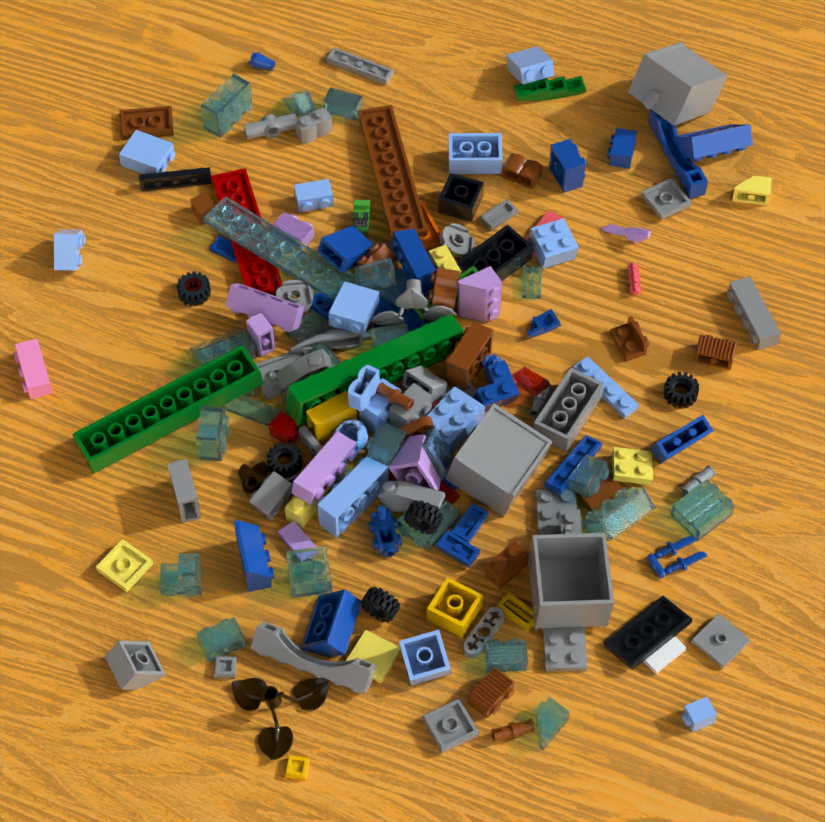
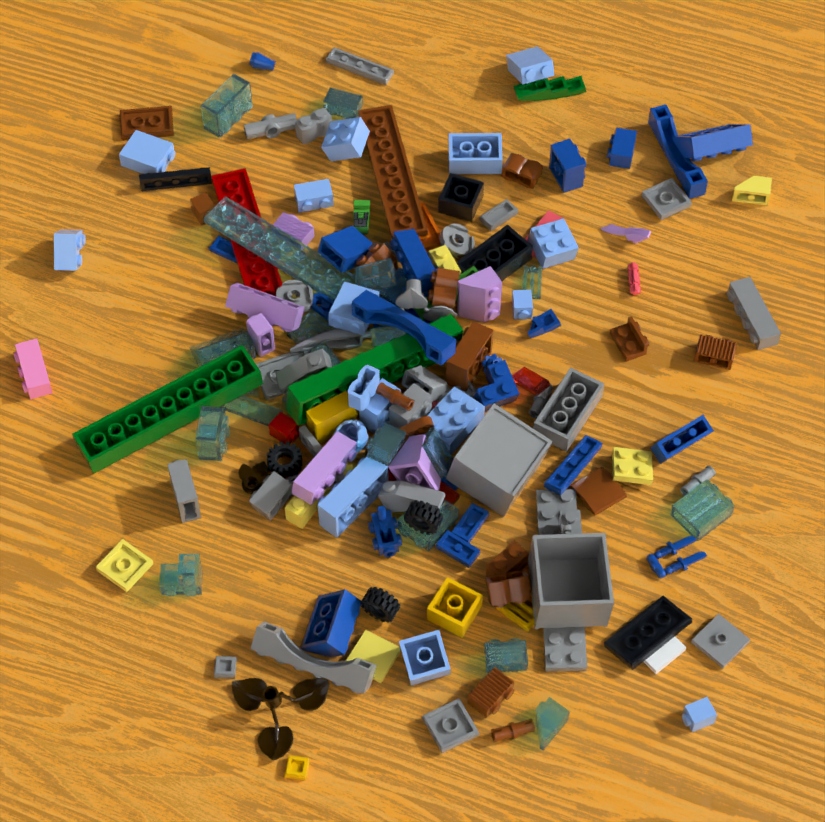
light grey slope [105,641,166,690] -> none
black wheel [177,271,211,306] -> none
clear light blue brick [197,617,246,662] -> none
blue slope [234,520,275,592] -> none
lavender tile [278,521,318,562] -> none
clear light blue slope [282,90,316,117] -> none
clear light blue brick [286,546,332,598] -> none
light grey beam [463,607,504,659] -> none
clear light blue brick [567,454,609,498] -> none
light blue plate [573,356,639,419] -> none
clear light blue brick [581,487,656,541] -> none
light grey piece [628,42,728,126] -> none
black tyre [663,372,699,409] -> none
none -> light blue brick [321,117,370,161]
none -> blue arch [352,290,456,365]
none -> dark orange brick [485,570,531,608]
none -> light blue brick [512,290,533,320]

